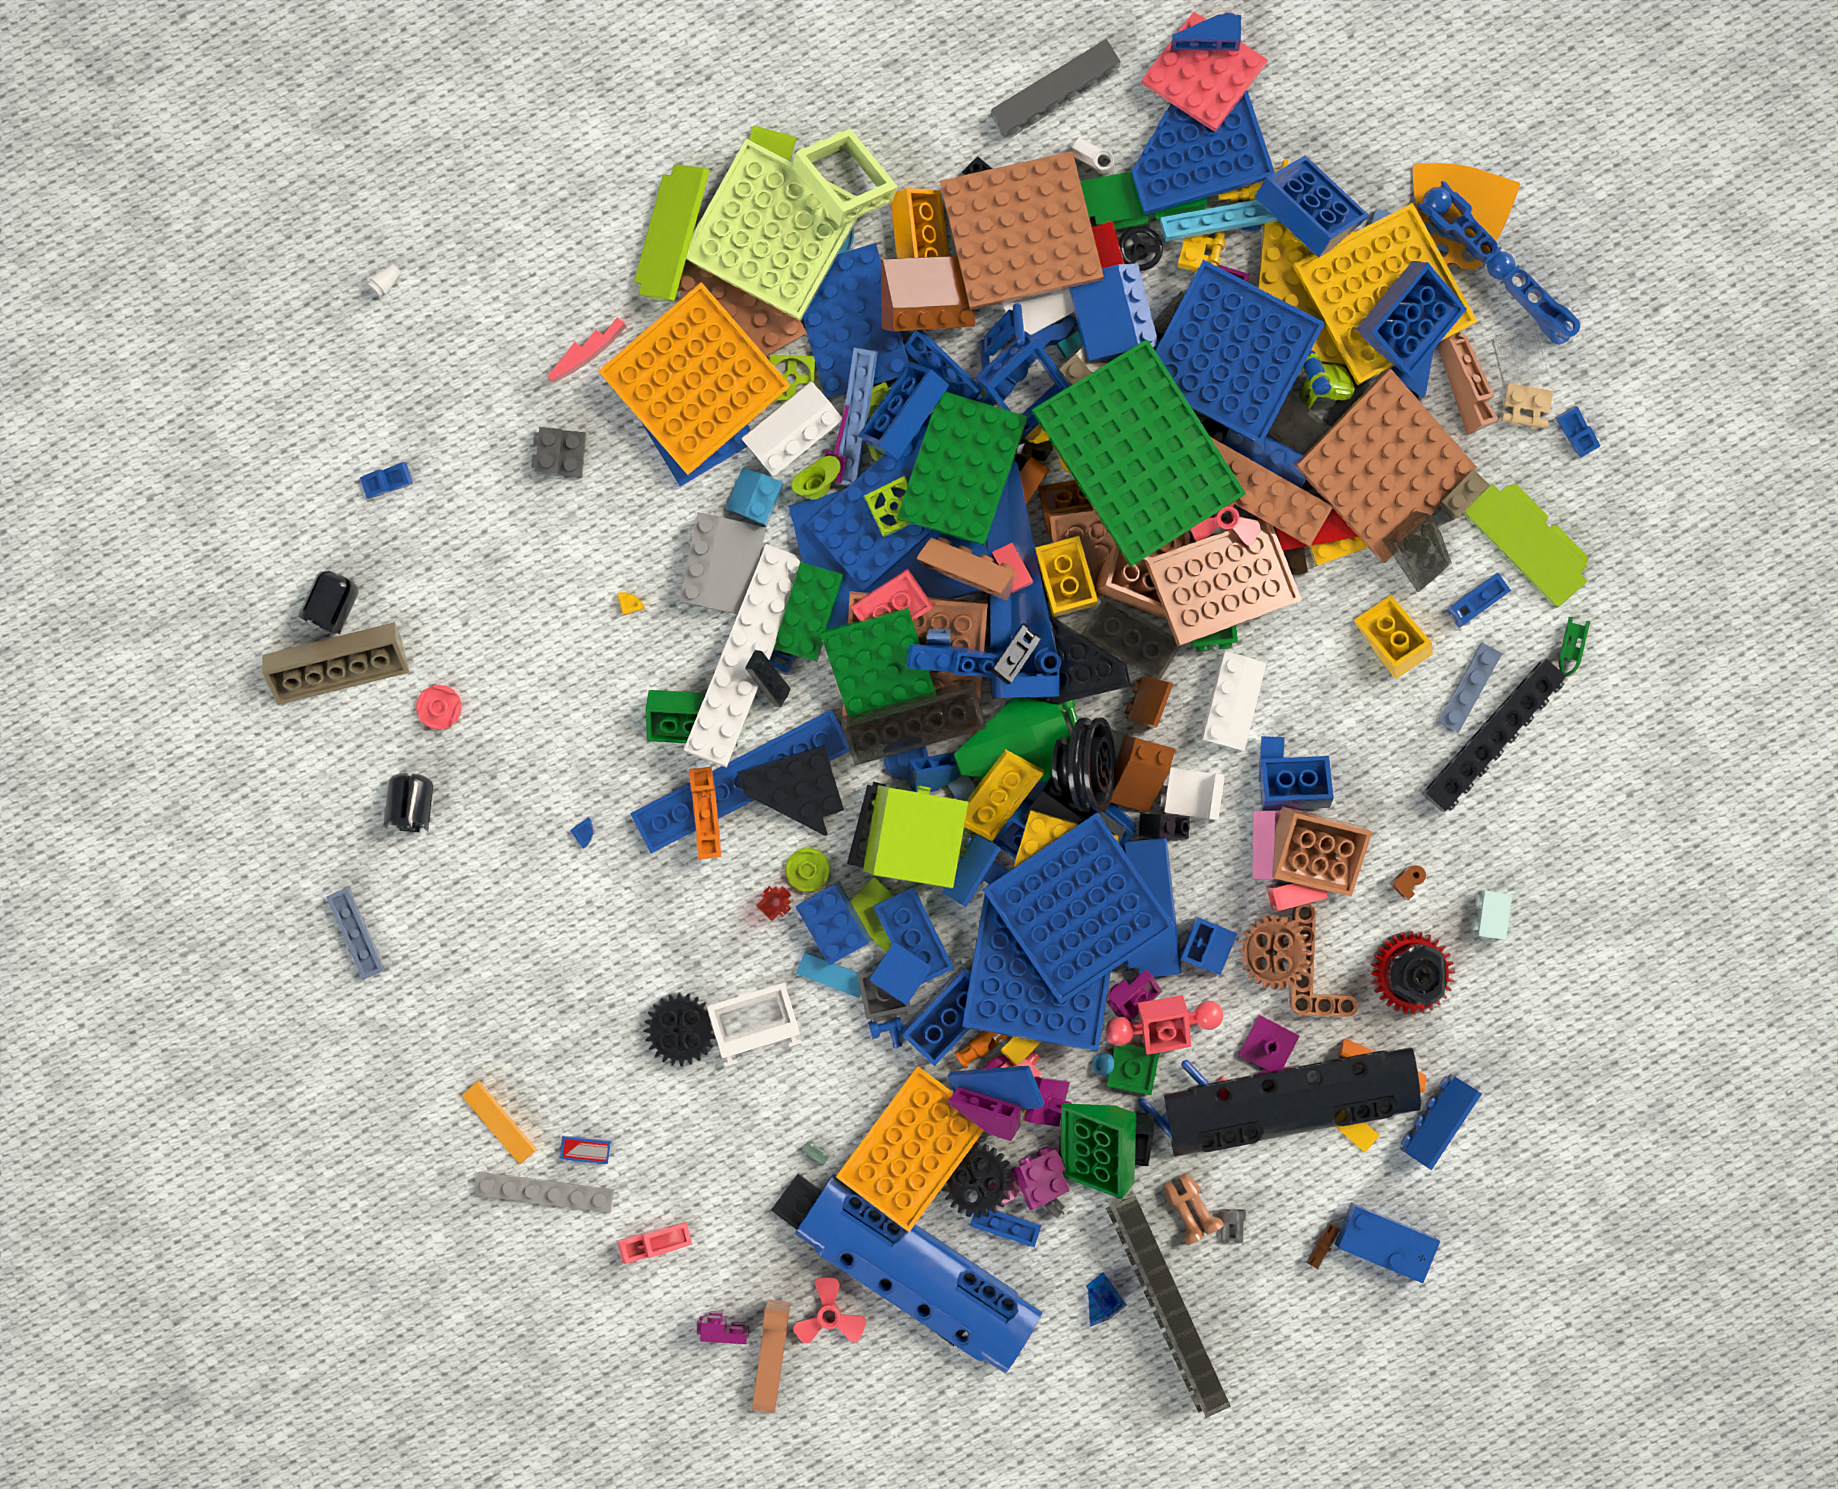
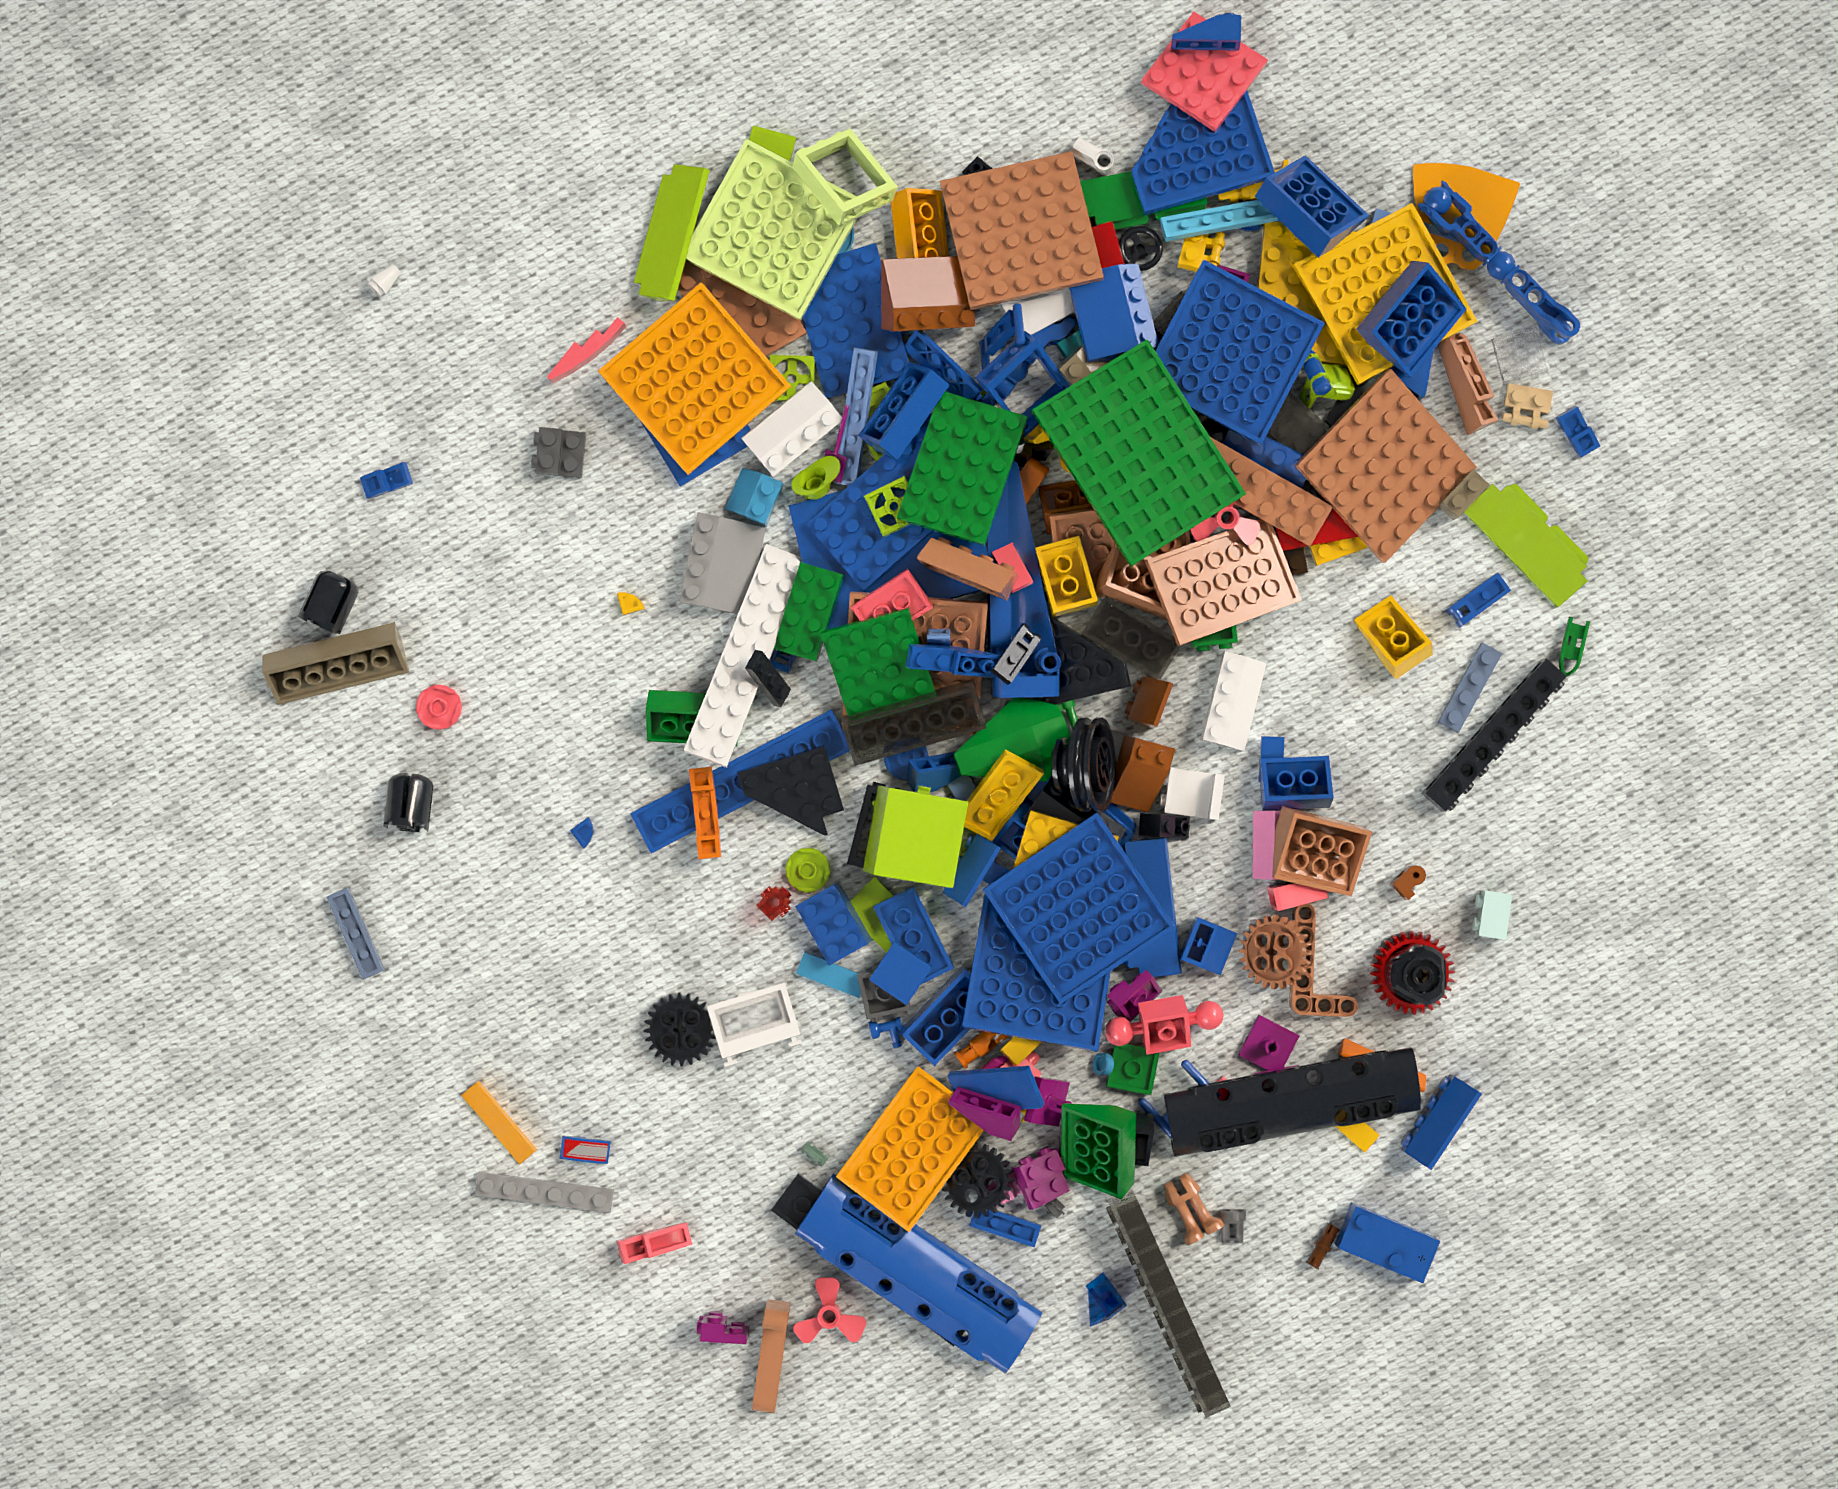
dark grey brick [991,39,1121,138] -> none
clear smoke slope [1382,511,1452,592] -> none

